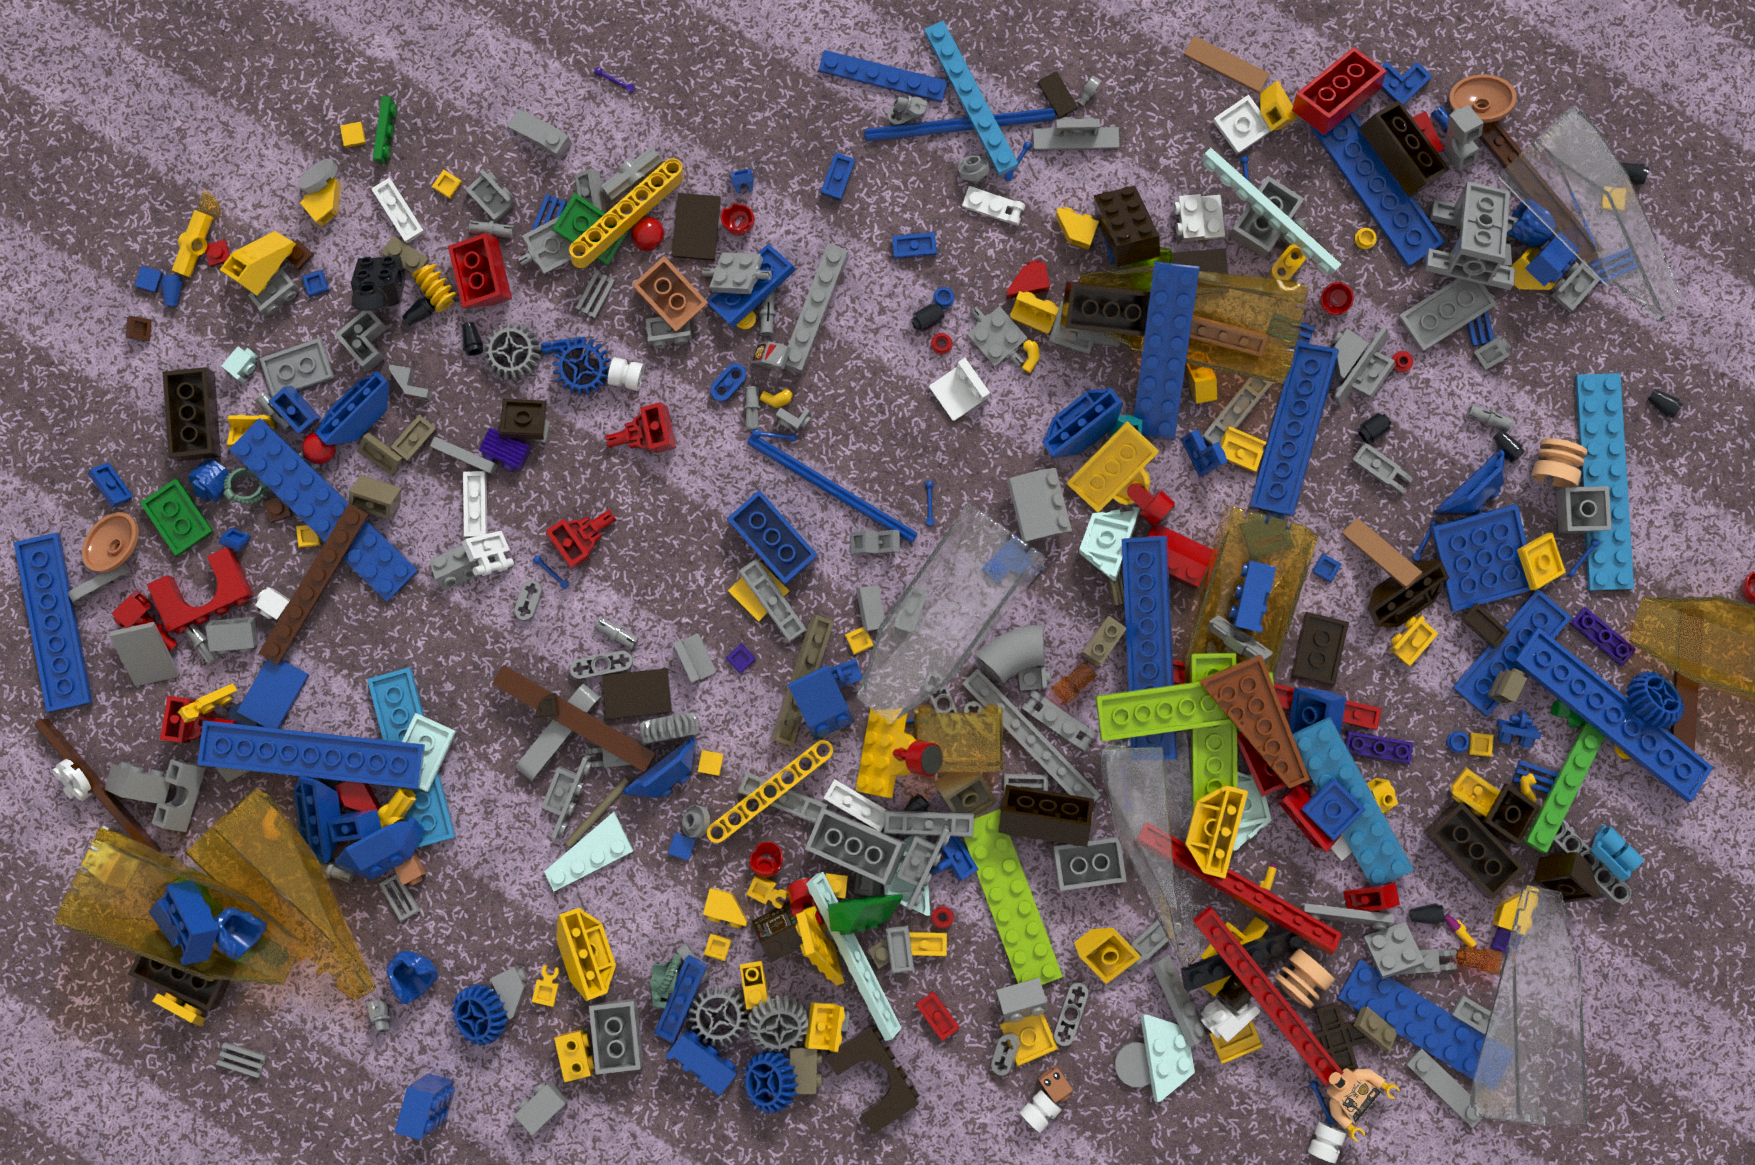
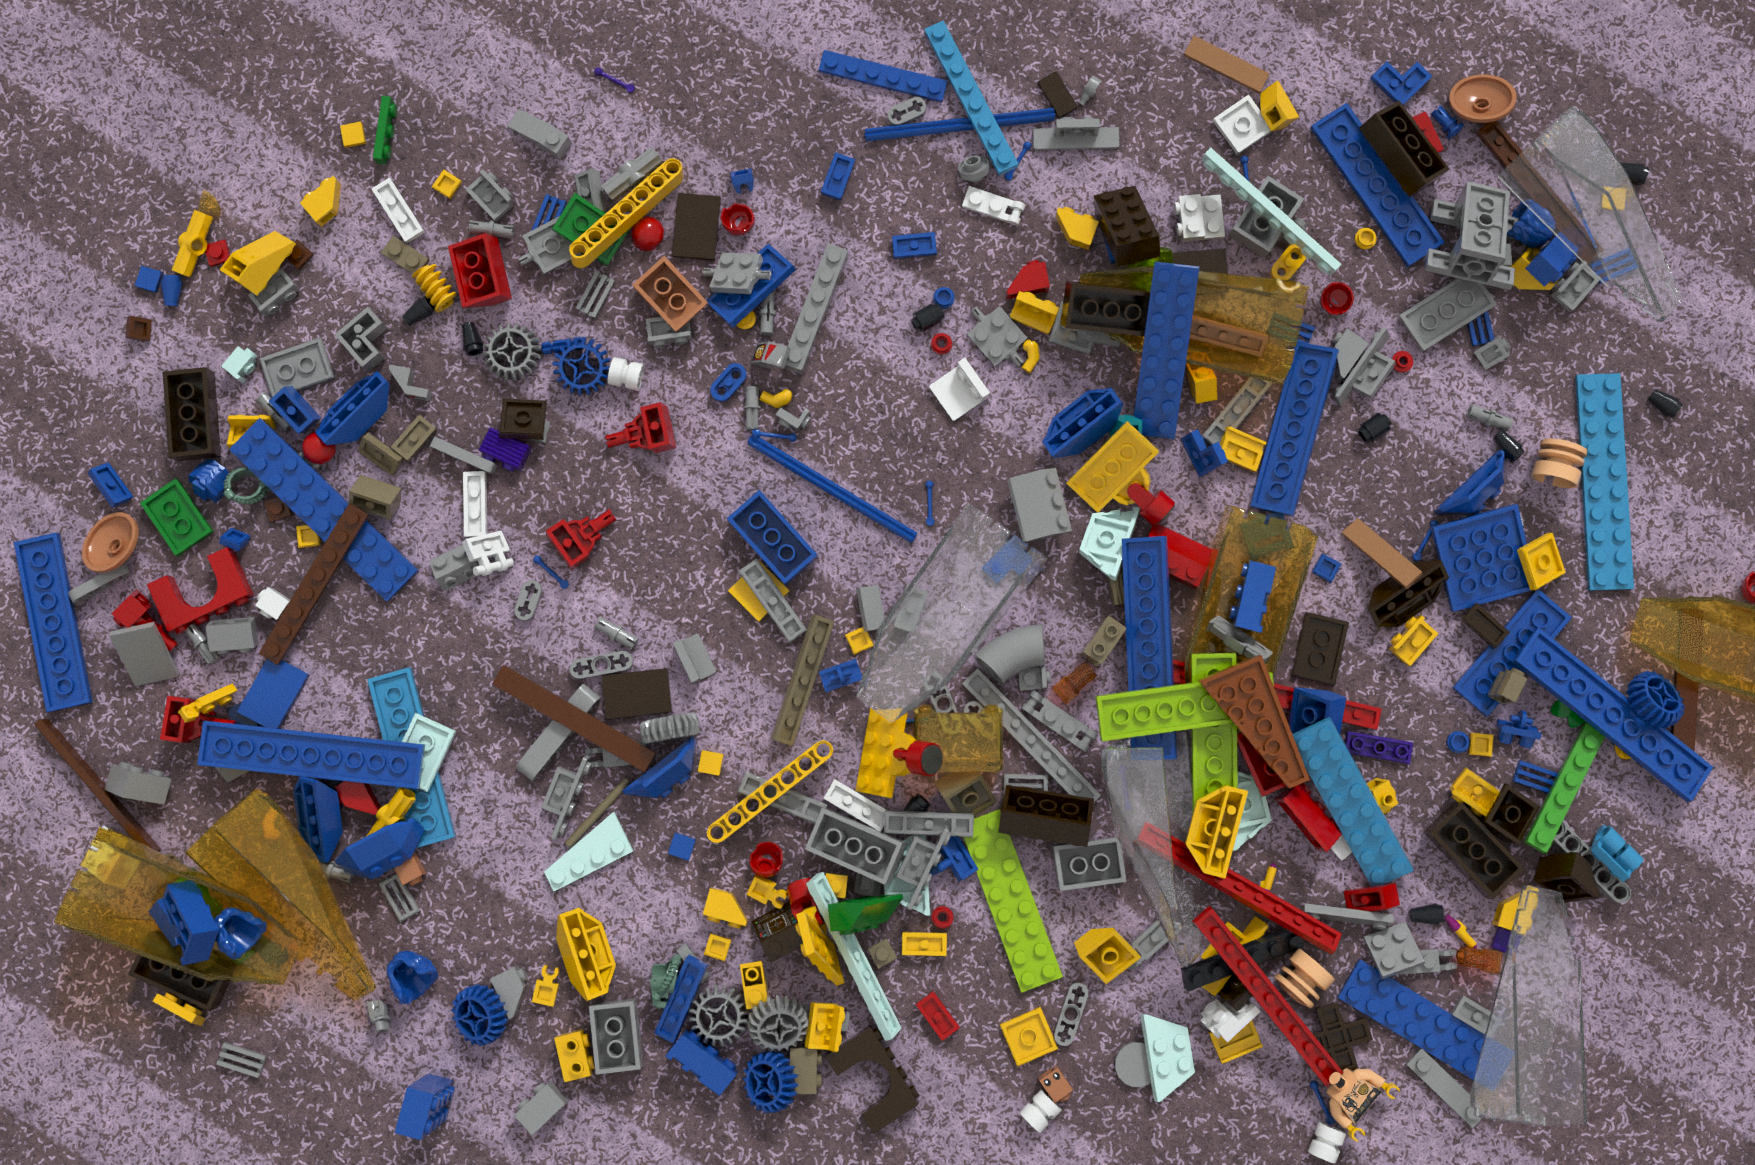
white plate [52,759,92,801] -> none
light grey arch [151,759,206,832] -> none
light grey tile [298,159,338,194] -> none
blue tile [301,270,330,297] -> none
blue brick [327,809,381,842] -> none
black brick [351,256,405,311] -> none
dark brown tile [535,693,559,718] -> none
light grey plate [682,805,710,838] -> none
dark purple tile [726,643,756,674] -> none
blue slope [788,665,855,740] -> none
light grey slope [850,530,900,554] -> none
light grey tile [886,925,914,974] -> none
light grey piece [893,96,928,117] -> none
light grey beam [991,1033,1020,1076] -> none
light grey brick [996,978,1048,1023] -> none
light grey plate [1151,954,1207,1047] -> none
red brick [1292,47,1386,135] -> none
blue plate [1301,777,1366,841] -> none
light grey hinge [1351,442,1413,494] -> none
dark tan plate [1354,1006,1397,1051] -> none
light grey arch [1444,105,1484,171] -> none
yellow arm [1520,773,1537,803] -> none
light grey slope [1556,486,1612,534] -> none
blue hinge [1567,539,1600,577] -> none
dark purple tile [1569,607,1636,666] -> none

